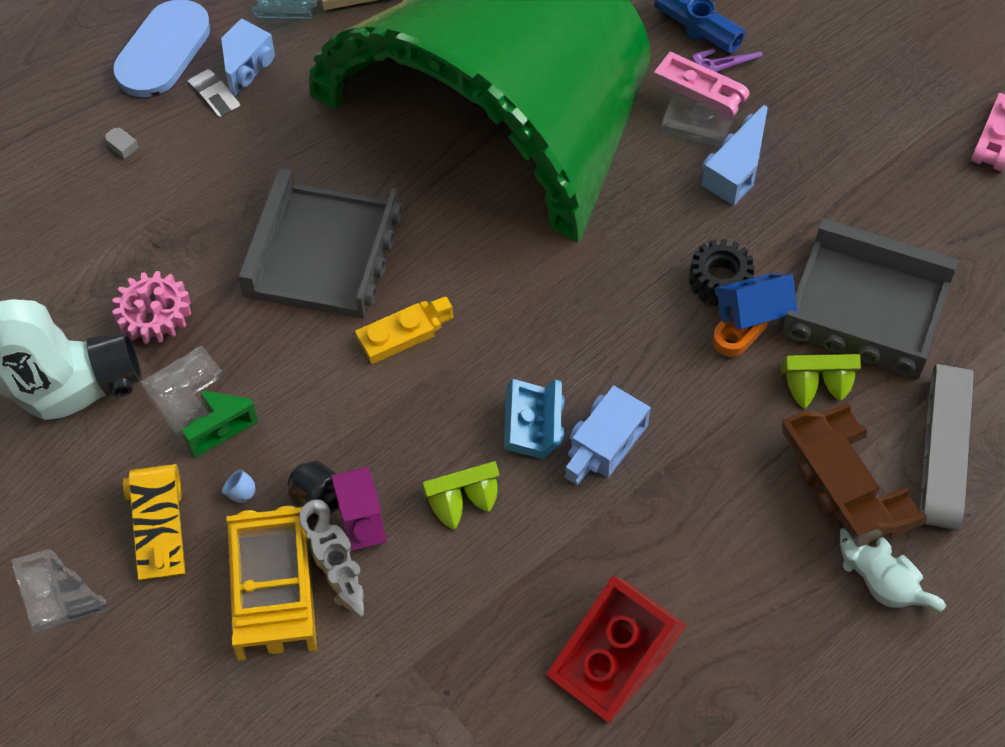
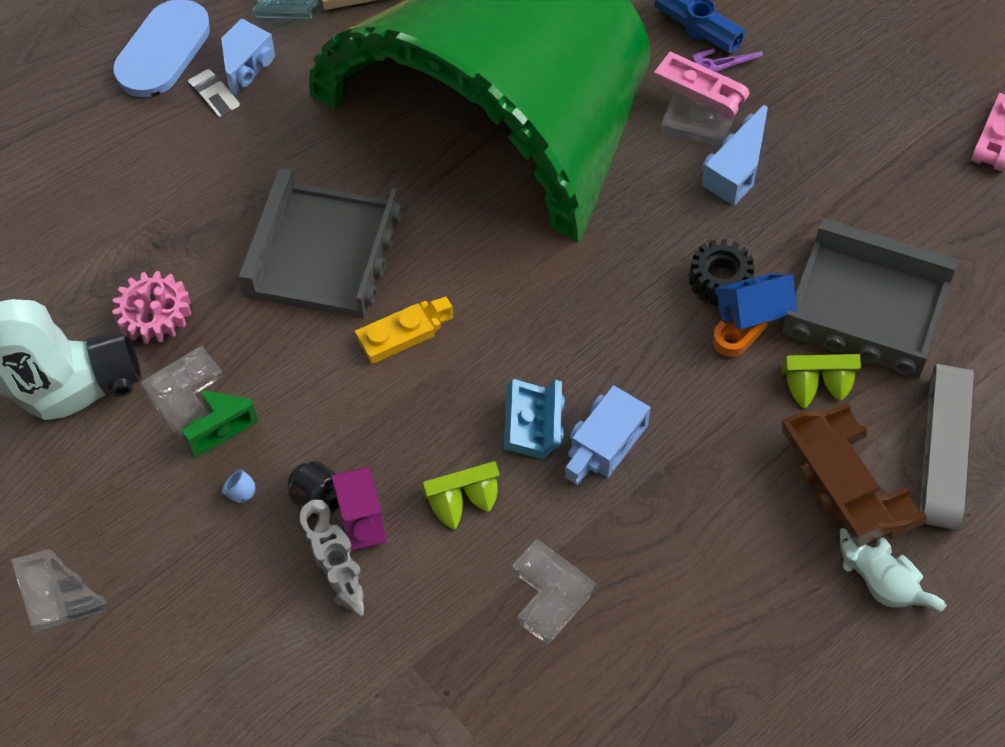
light grey piece [106,128,139,159] -> none
yellow door [123,464,186,581] -> none
yellow door [226,506,317,660] -> none
red slope [546,576,687,723] -> none
none -> clear plate [512,539,597,645]

